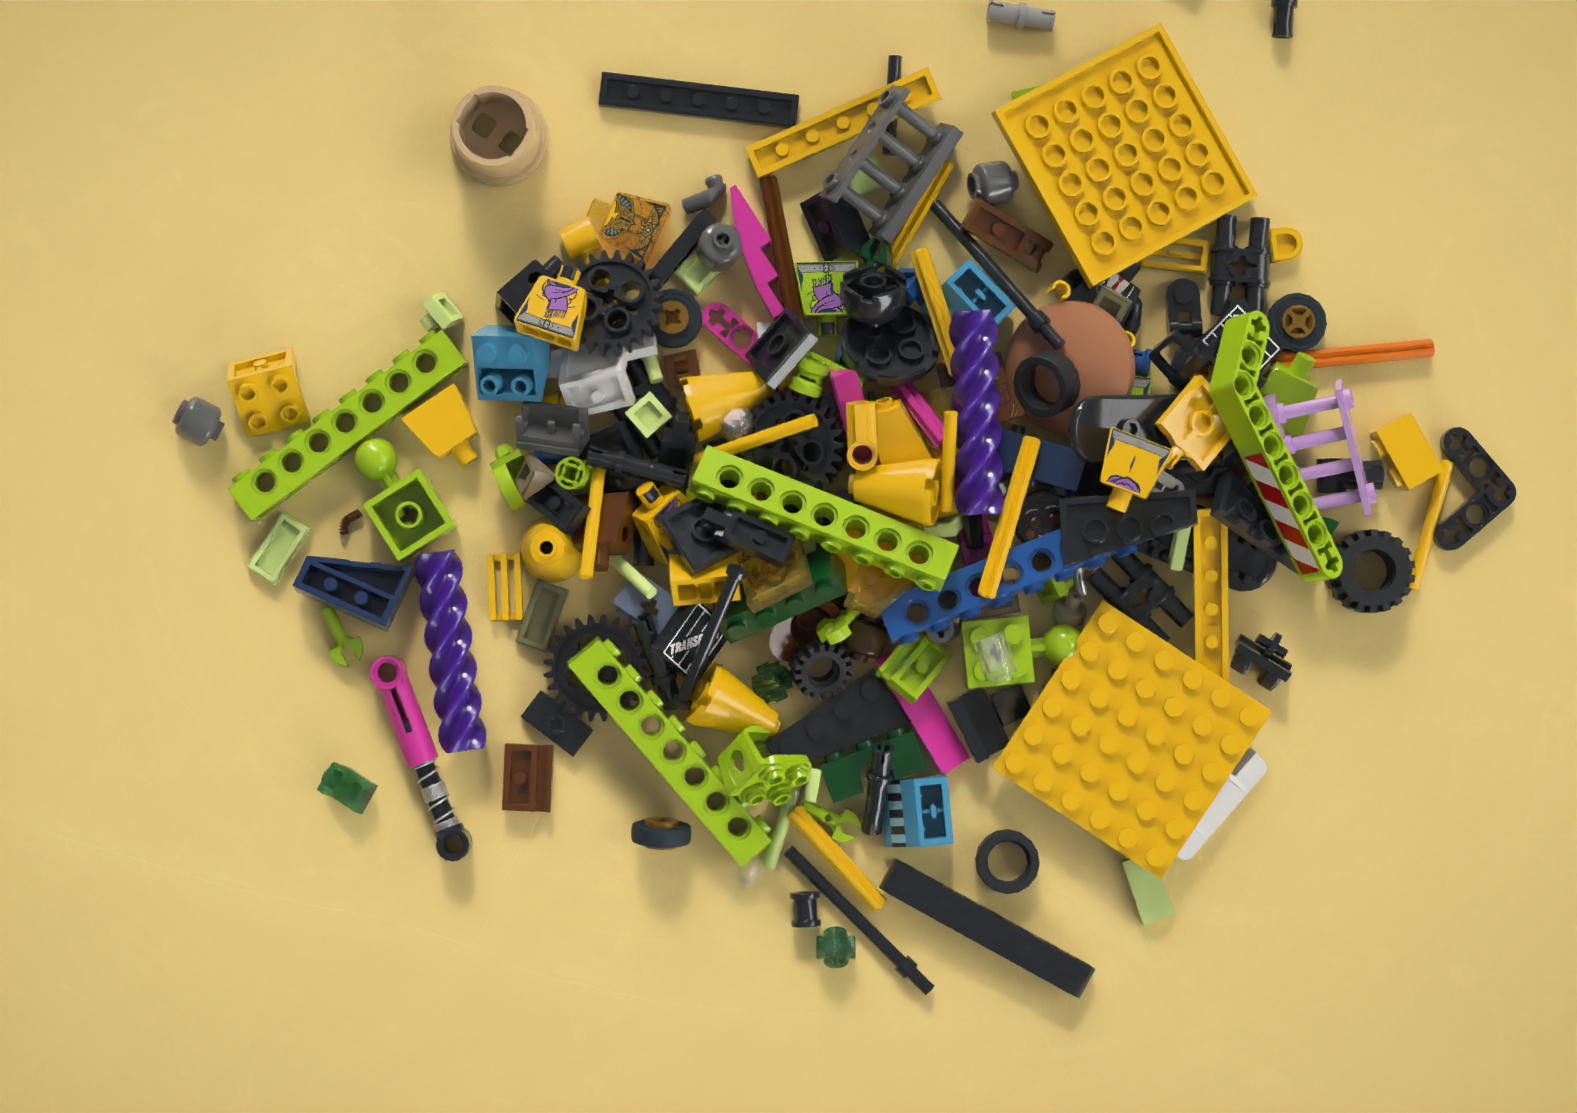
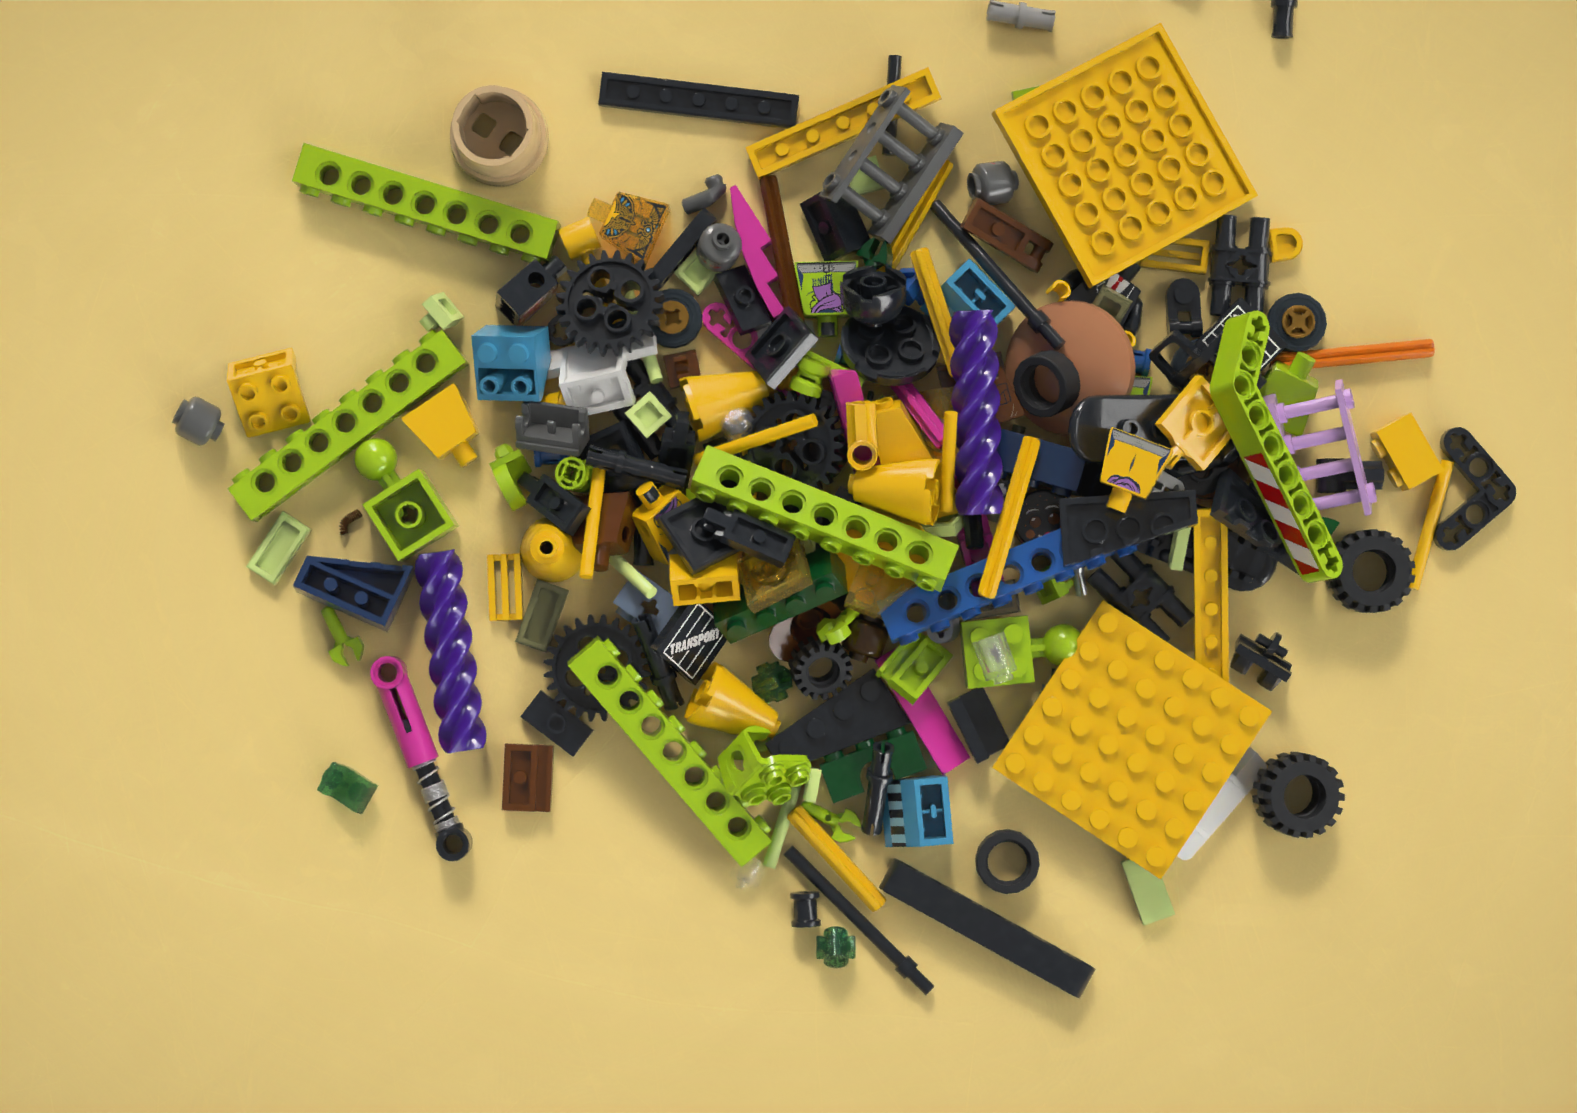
torso [514,265,587,351] -> none
dark tan slope [515,453,555,499] -> none
black wheel [631,817,691,850] -> none
black bar [672,564,747,711] -> none
black slope [990,684,1031,727] -> none
dark tan tile [1052,592,1087,627] -> none
none -> lime brick [292,143,561,263]
none -> black plate [713,264,772,336]
none -> black tyre [1252,751,1345,838]

